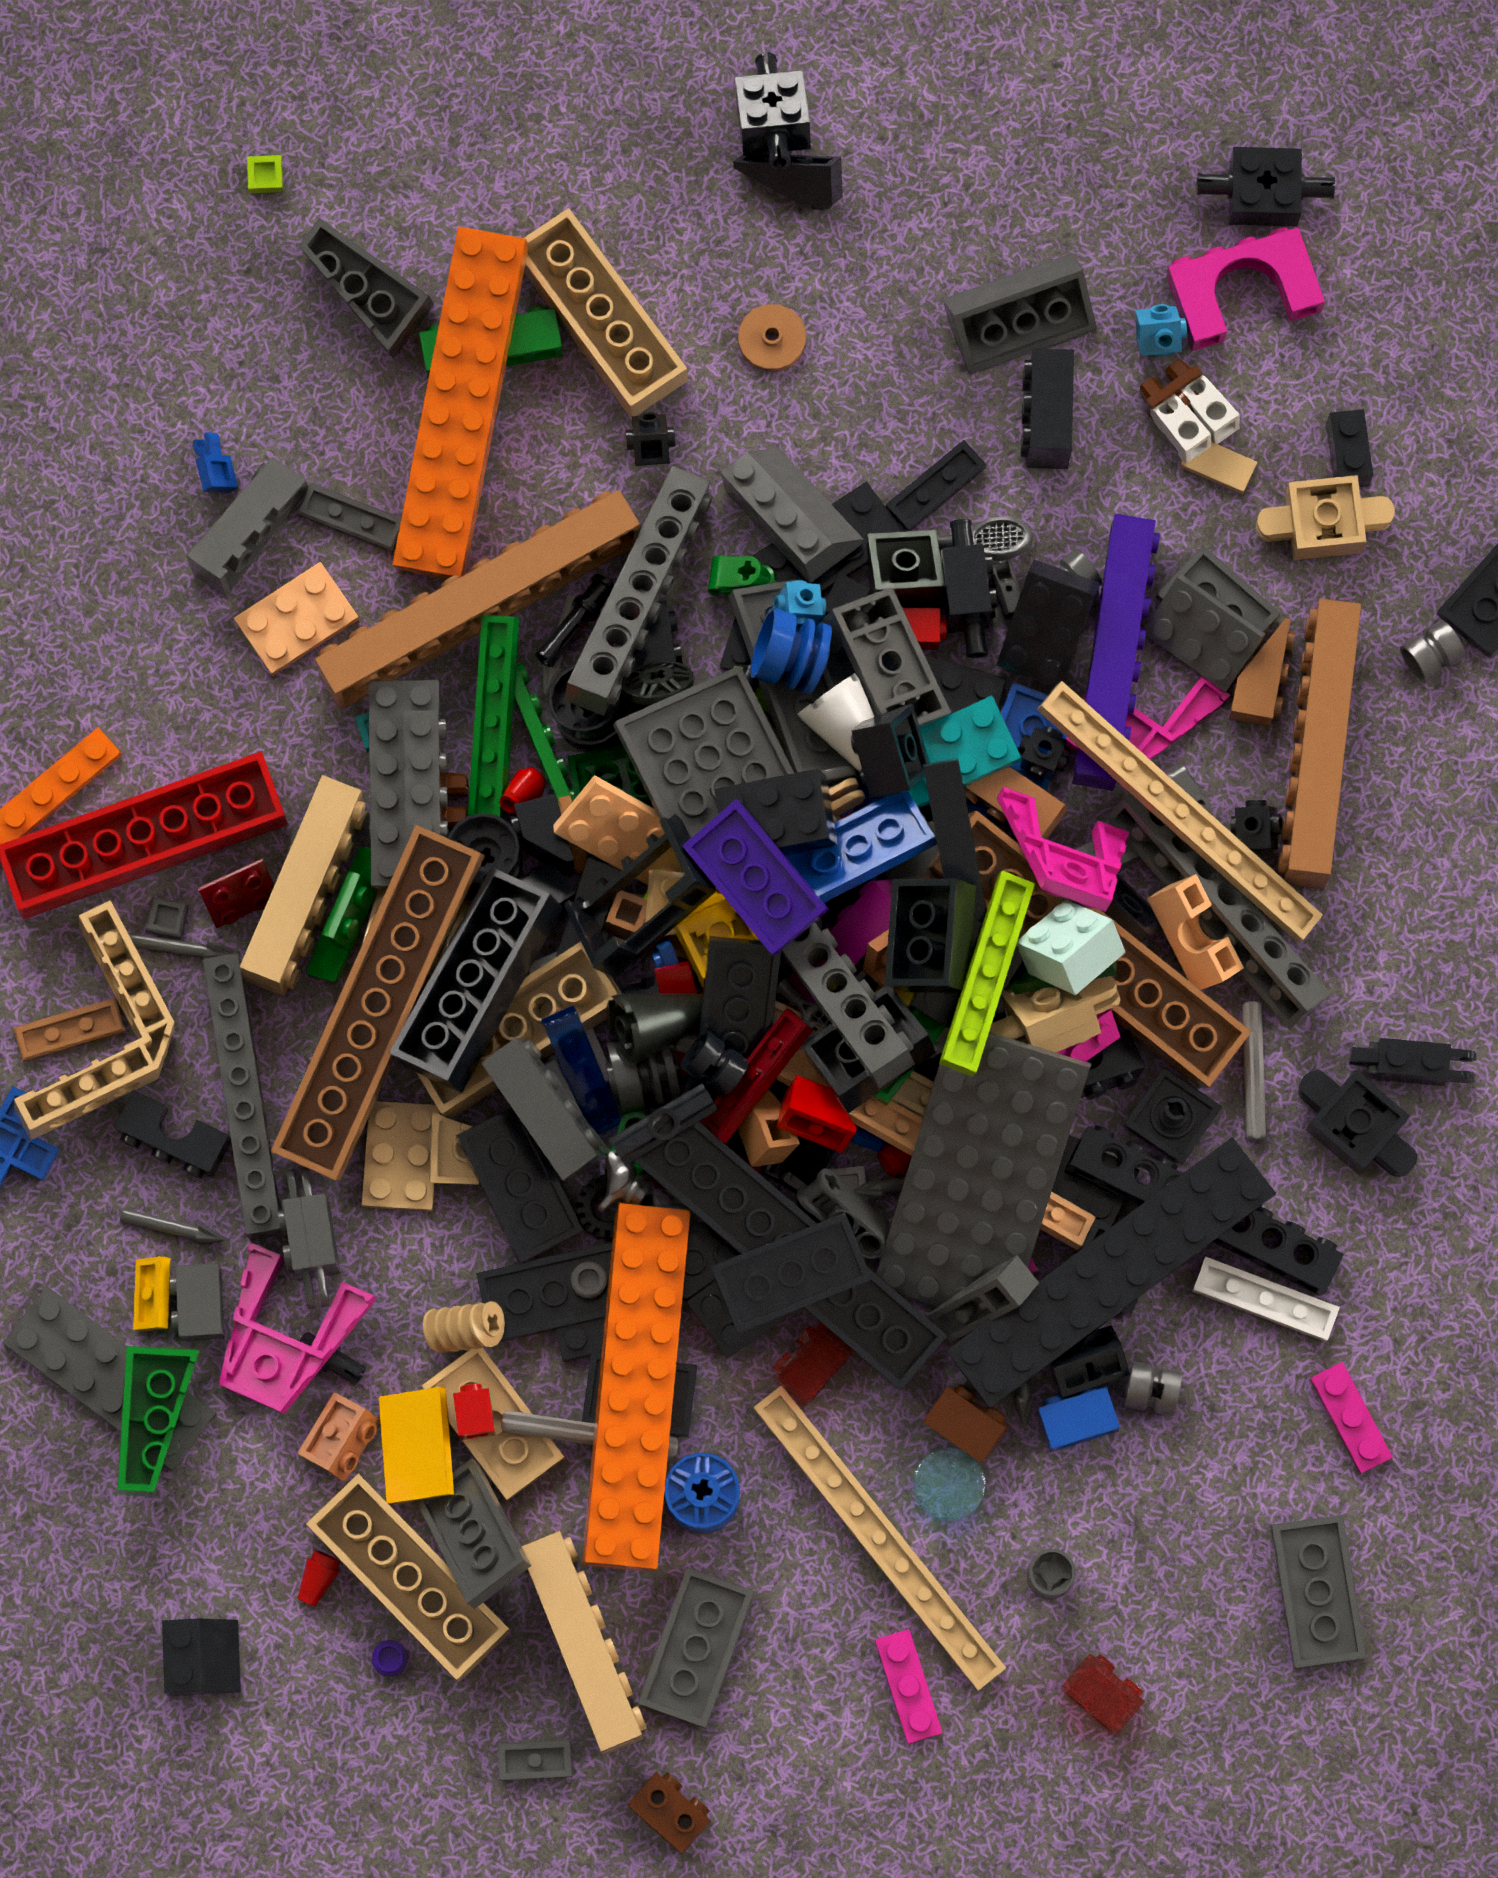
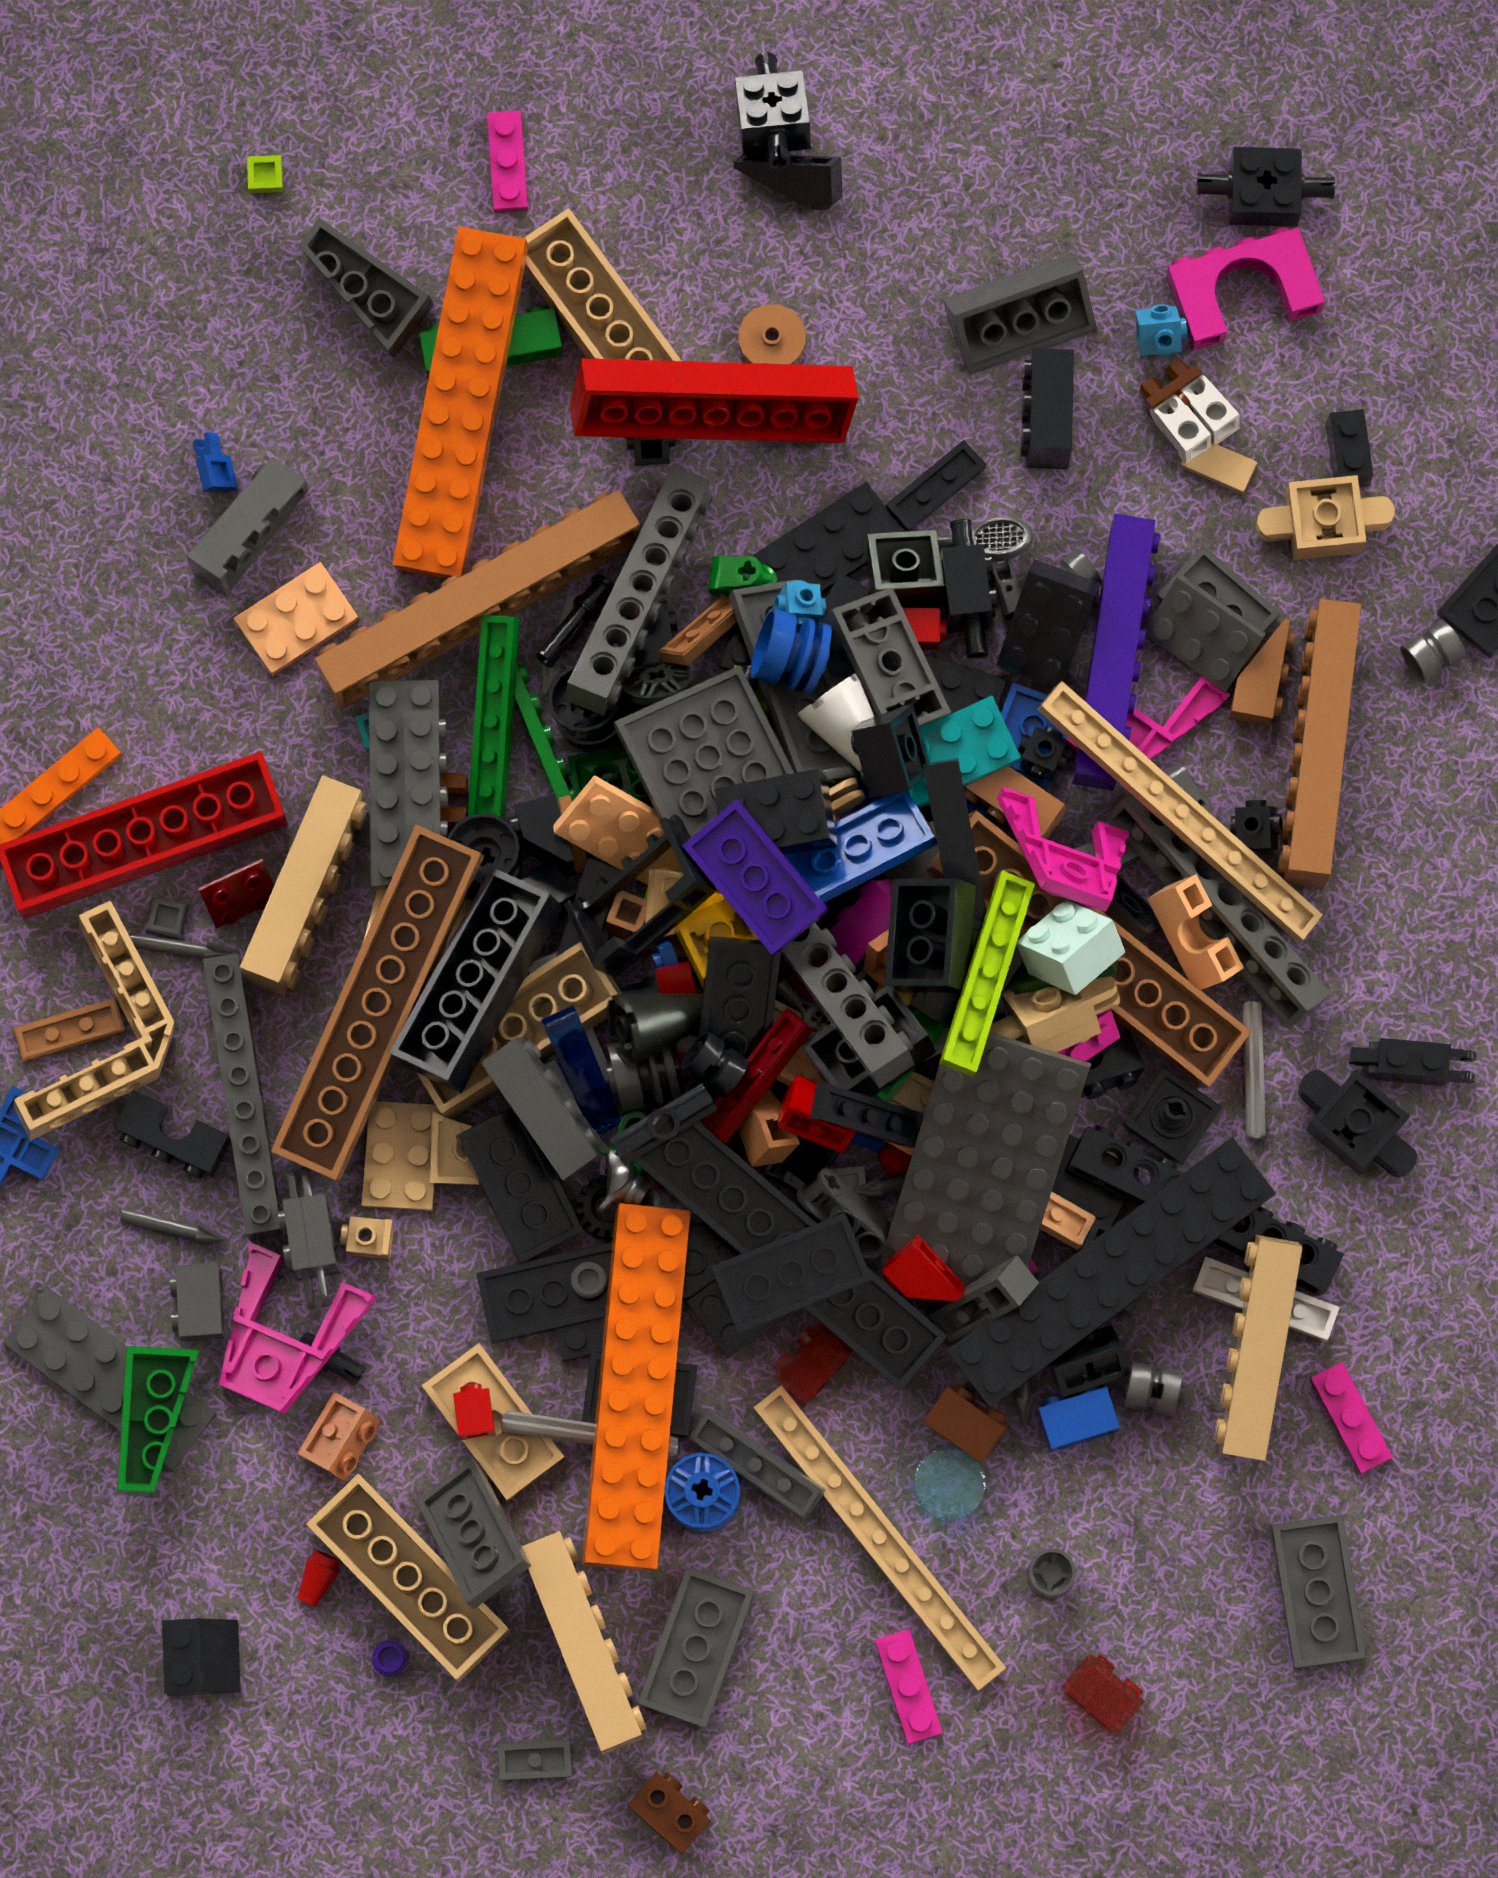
yellow plate [133,1256,171,1332] -> none
dark grey tile [297,482,401,553] -> none
green bracket [306,847,378,984] -> none
yellow tile [379,1387,454,1504] -> none
tan piece [423,1301,505,1353] -> none
red cone [499,768,545,814] -> none
dark grey slope [720,448,864,583] -> none
none -> tan brick [340,1216,394,1260]
none -> dark pink plate [487,110,528,213]
none -> red brick [569,358,859,443]
none -> medium nougat tile [658,595,737,666]
none -> dark grey tile [688,1408,826,1520]
none -> black plate [810,1083,923,1148]
none -> red slope [882,1234,966,1301]
none -> tan brick [1214,1235,1302,1461]

